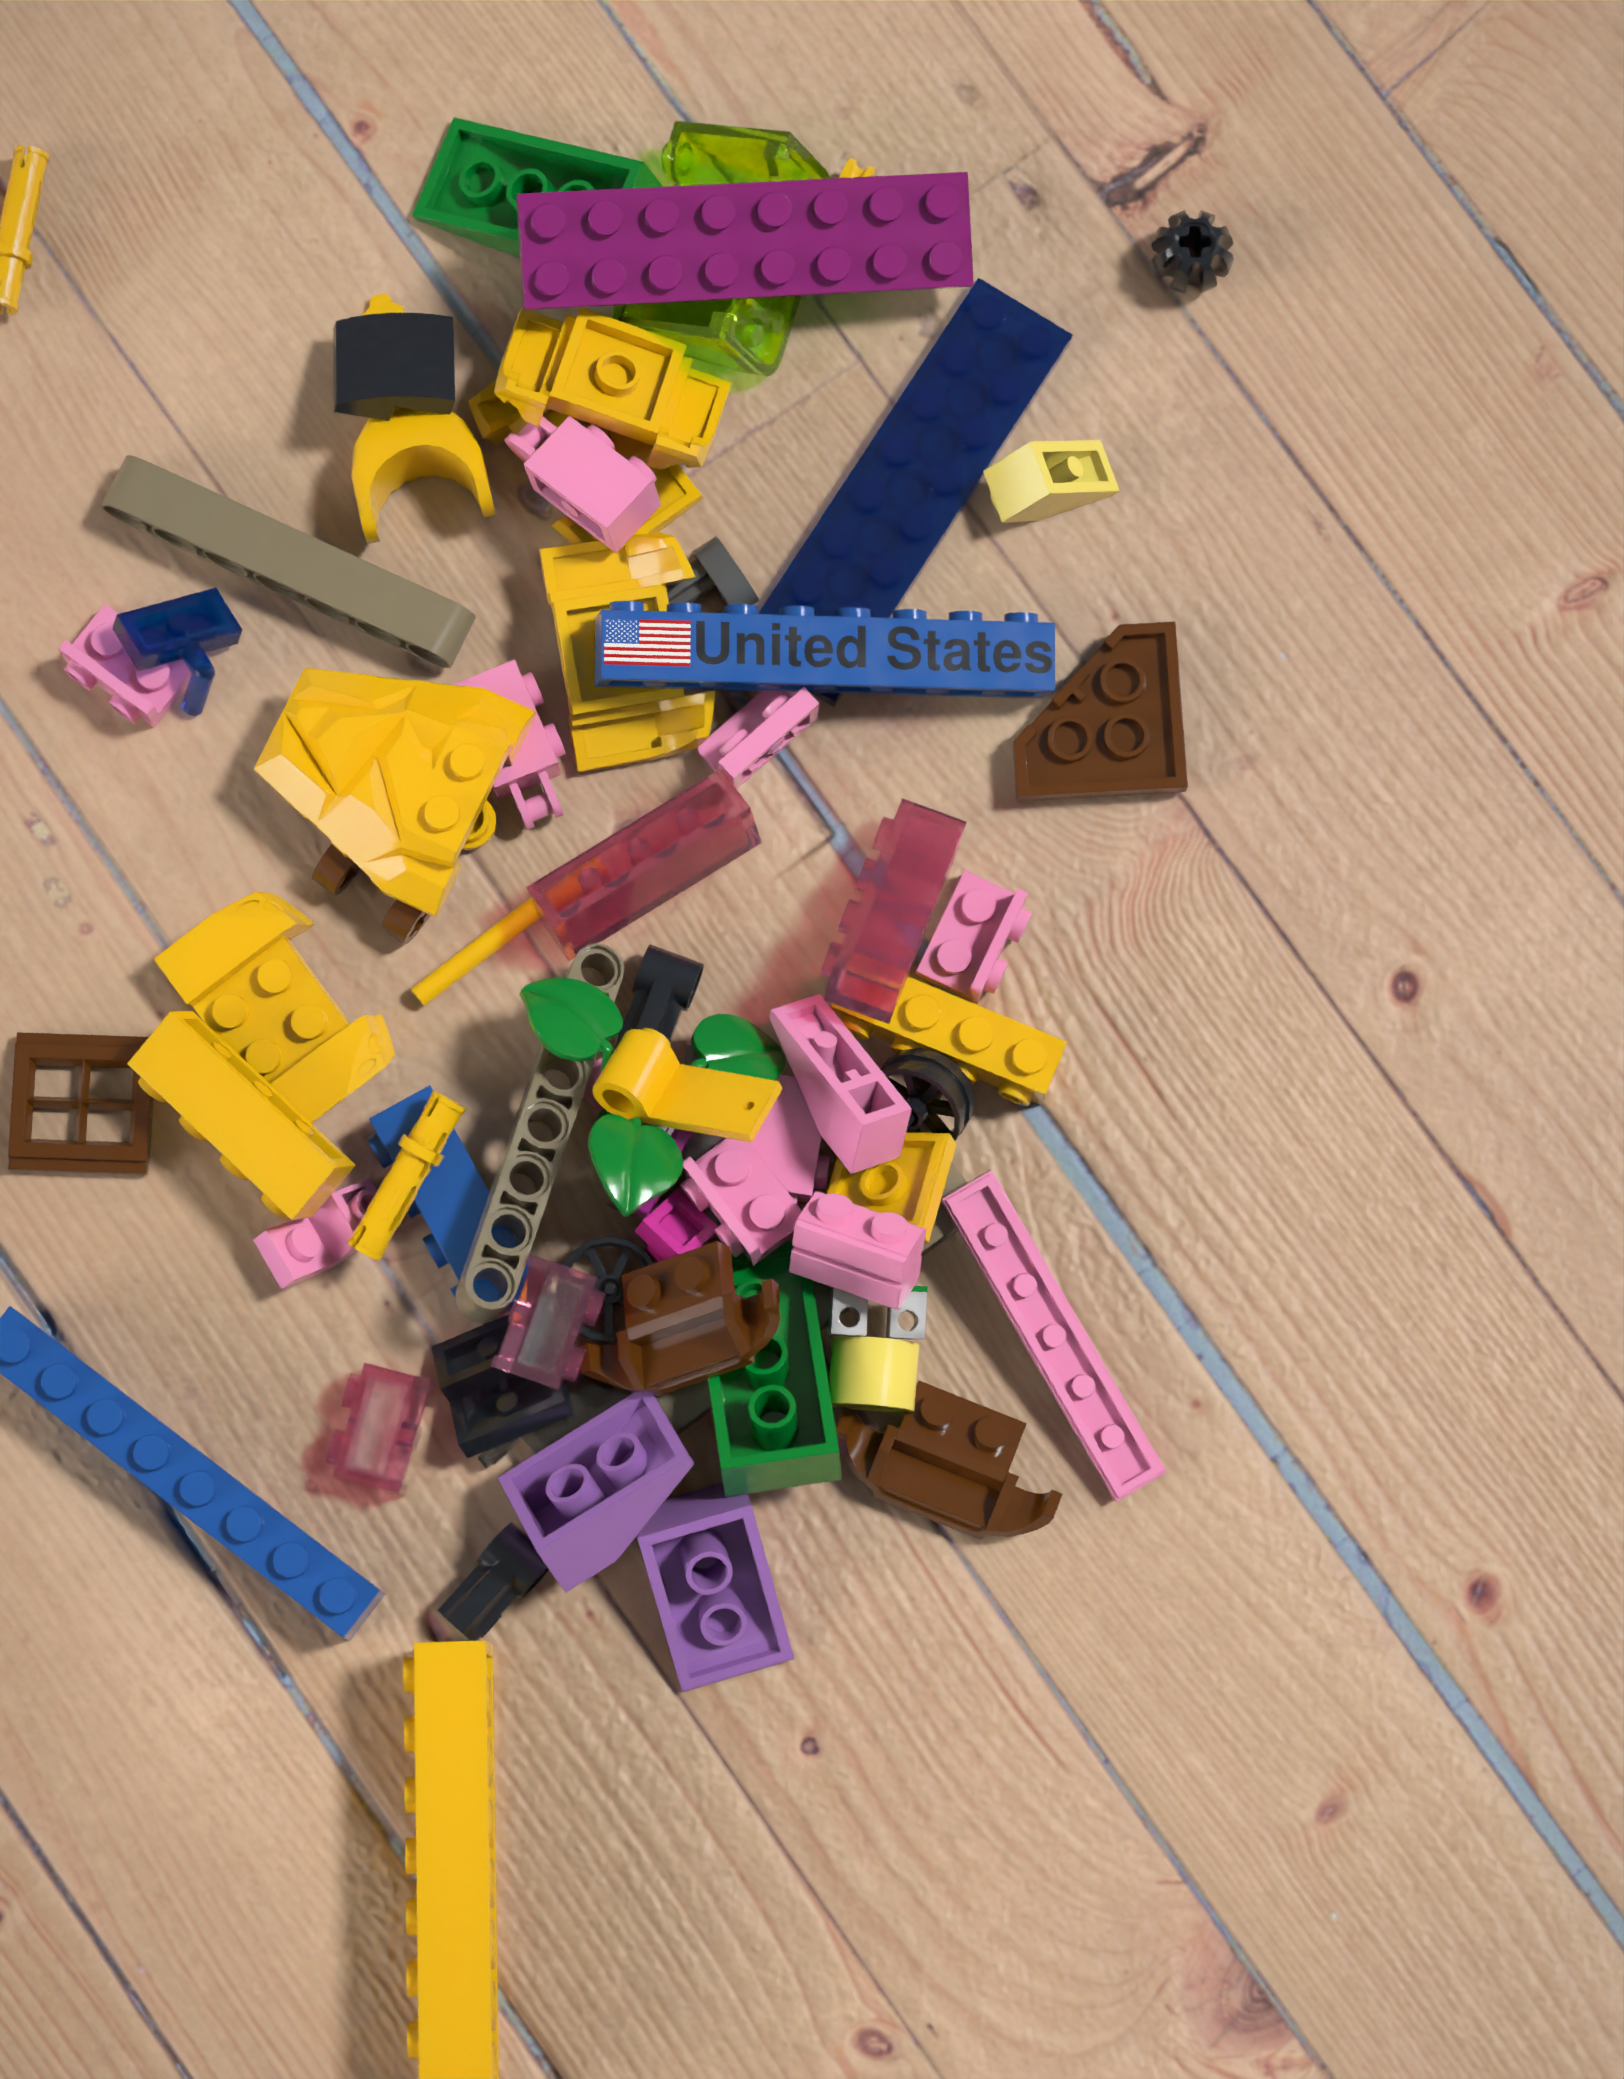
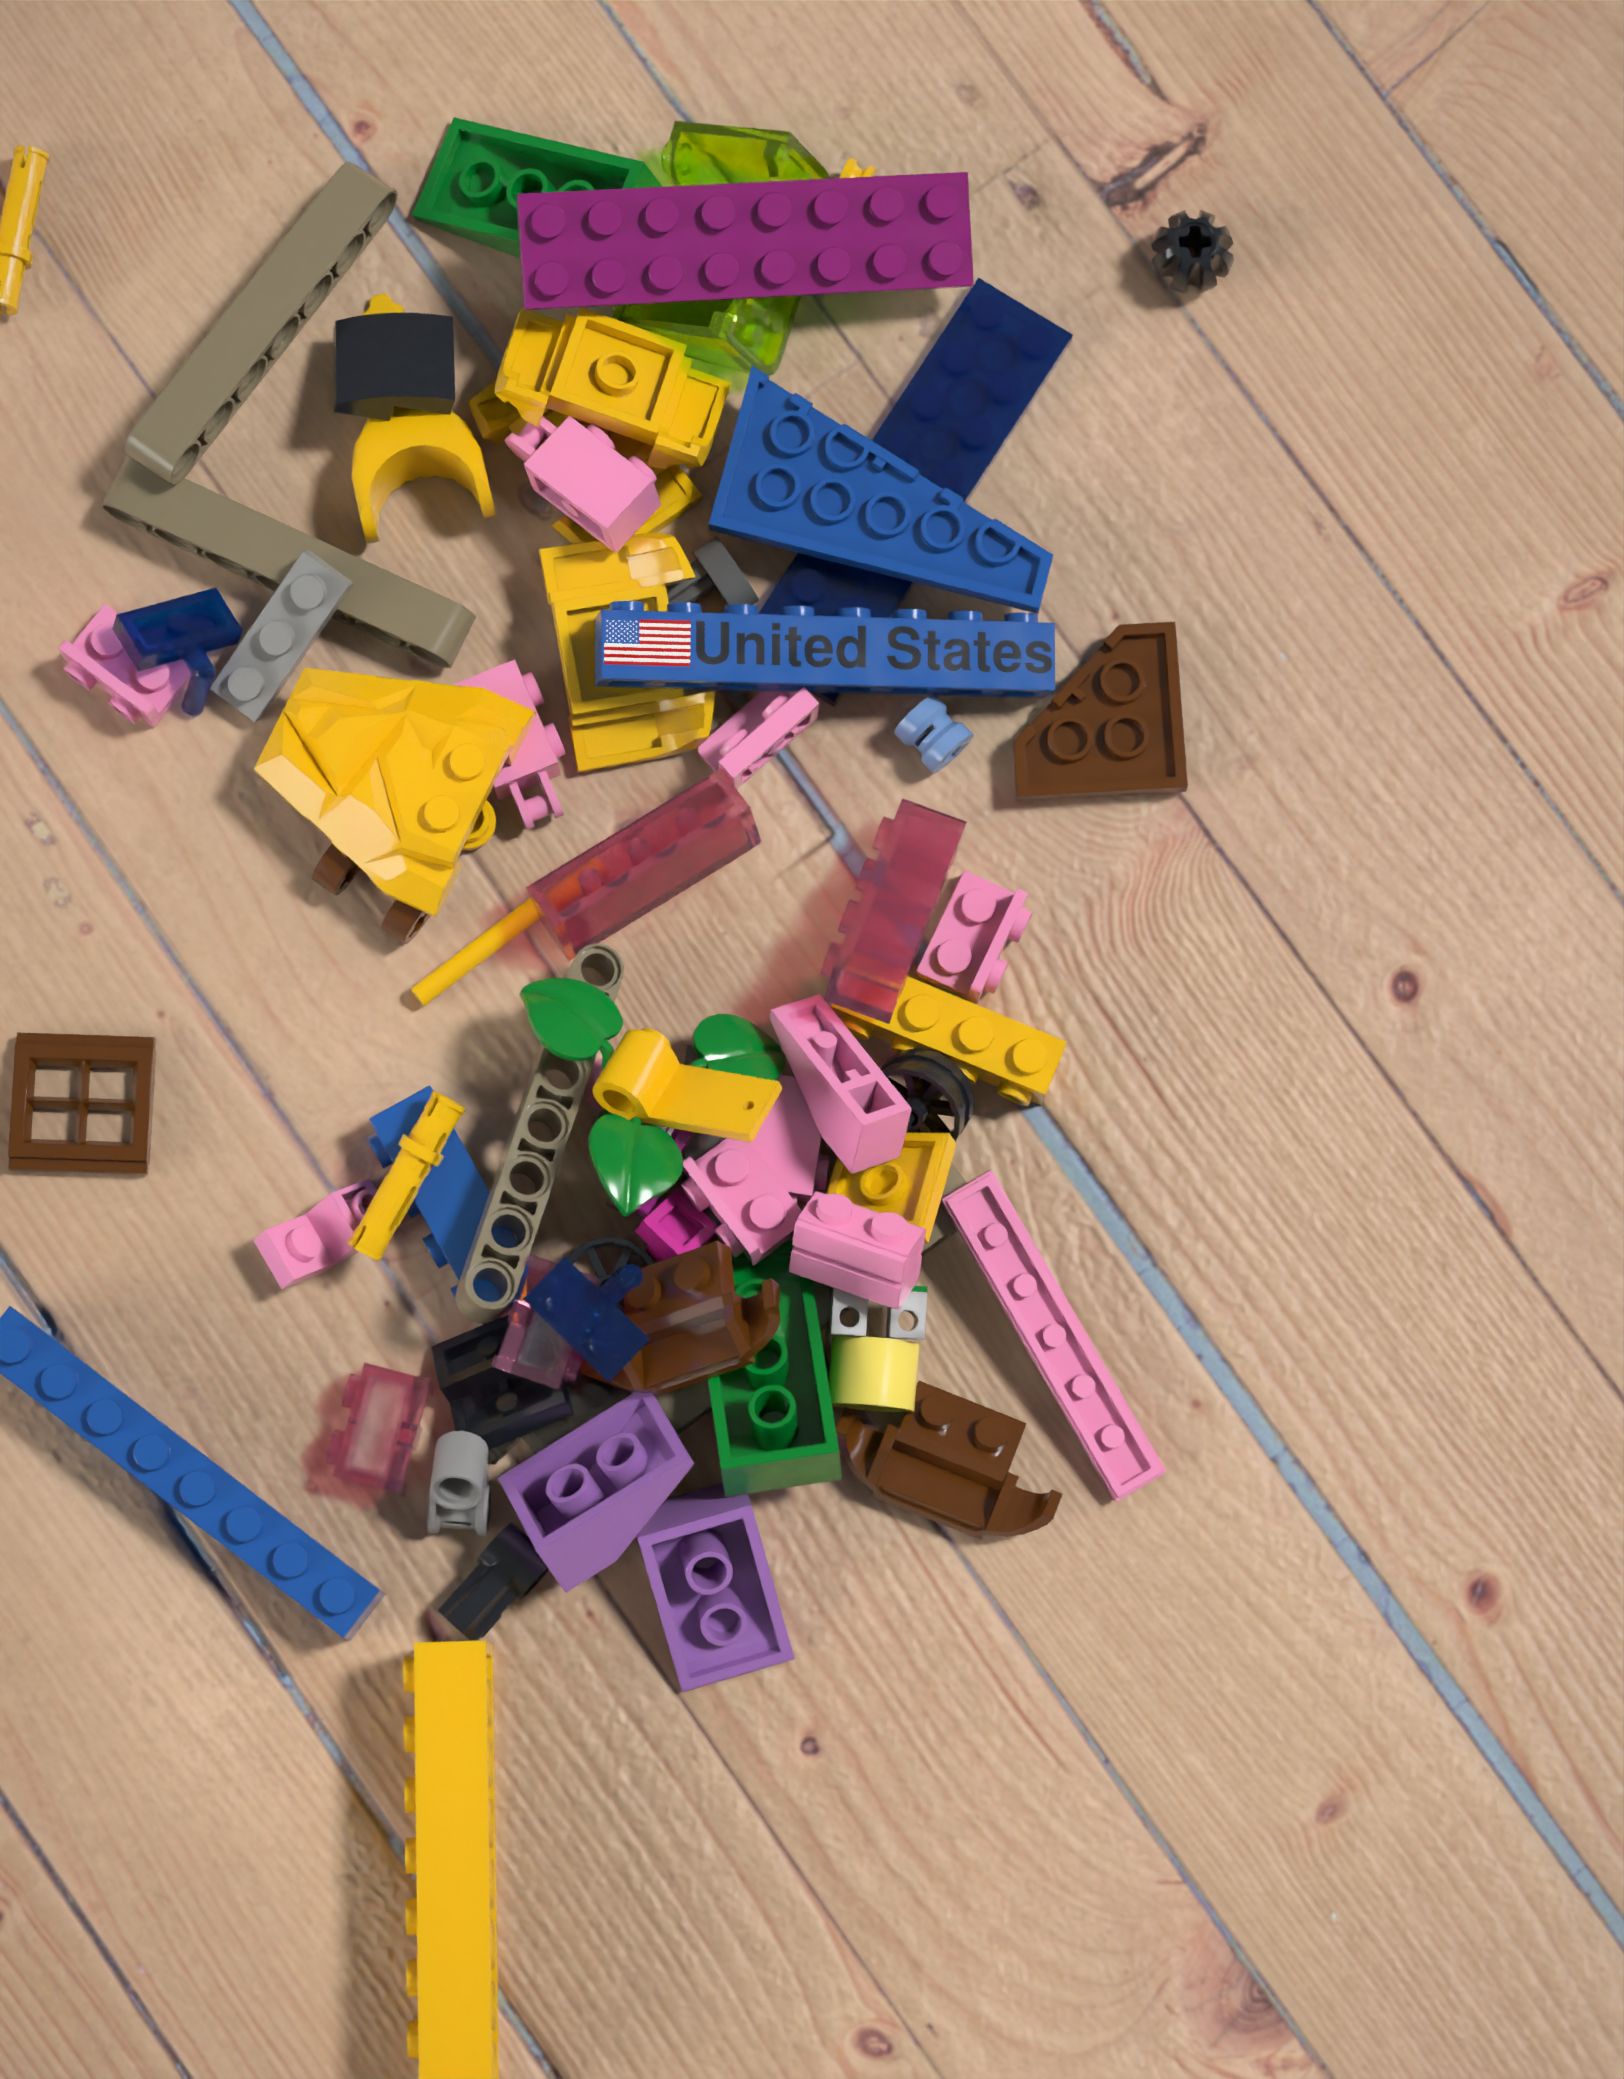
yellow brick [127,1011,356,1220] -> none
yellow piece [154,892,395,1124] -> none
black piece [615,944,704,1049] -> none
light yellow slope [983,440,1120,523] -> none
none -> dark tan beam [125,162,398,485]
none -> light grey plate [209,549,354,722]
none -> light grey piece [428,1431,491,1537]
none -> clear blue plate [523,1256,650,1382]
none -> blue wing [709,366,1053,614]
none -> medium blue wheel [894,694,974,774]

